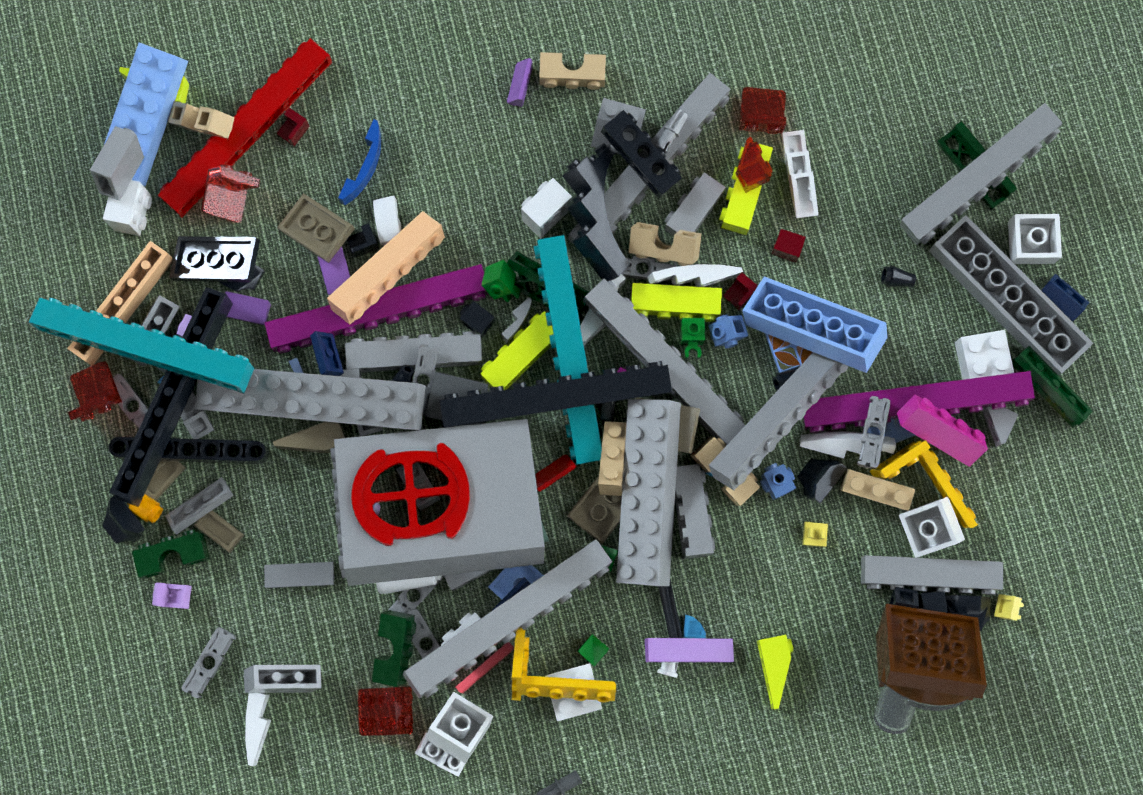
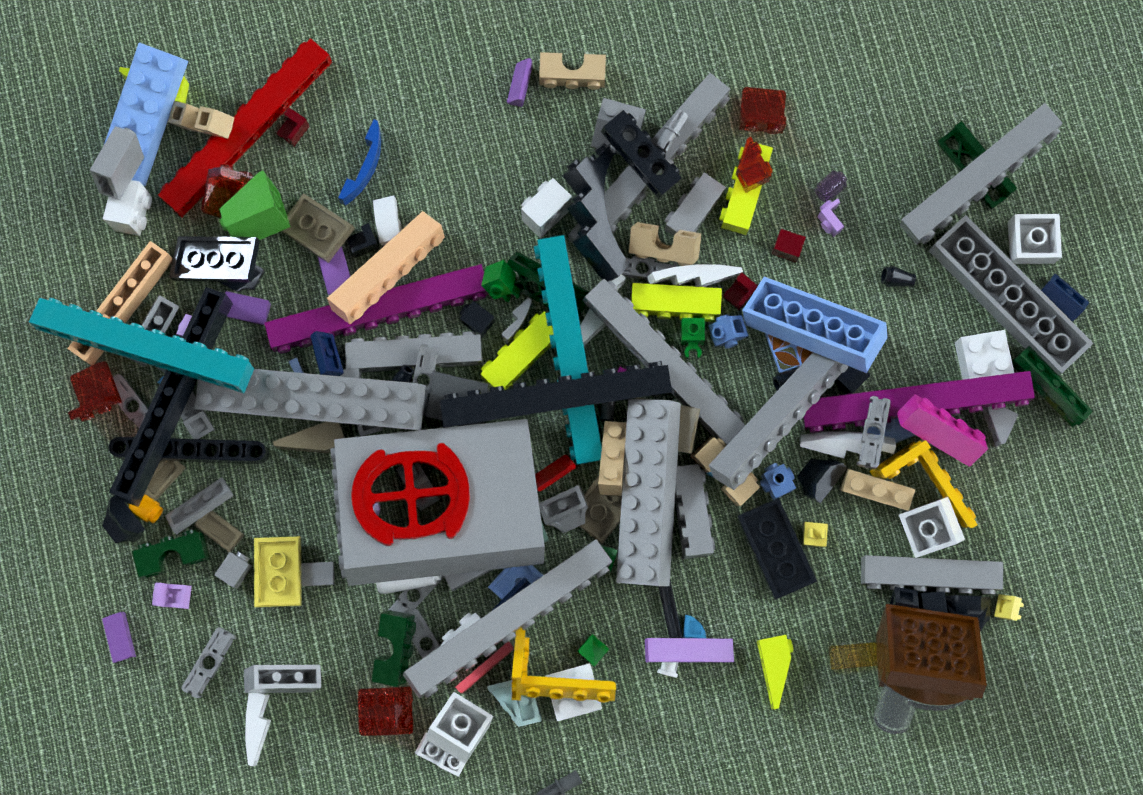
white slope [781,130,819,218] -> none
none -> medium lavender slope [102,612,136,663]
none -> light grey brick [215,551,253,589]
none -> bright green slope [219,170,291,240]
none -> light yellow tile [254,536,302,607]
none -> light aqua wing [487,680,542,727]
none -> light grey slope [539,485,588,533]
none -> black plate [737,498,817,600]
none -> clear purple brick [814,170,847,203]
none -> lavender bracket [818,199,844,237]
none -> clear yellow slope [829,642,877,670]
none -> black panel [834,366,870,395]

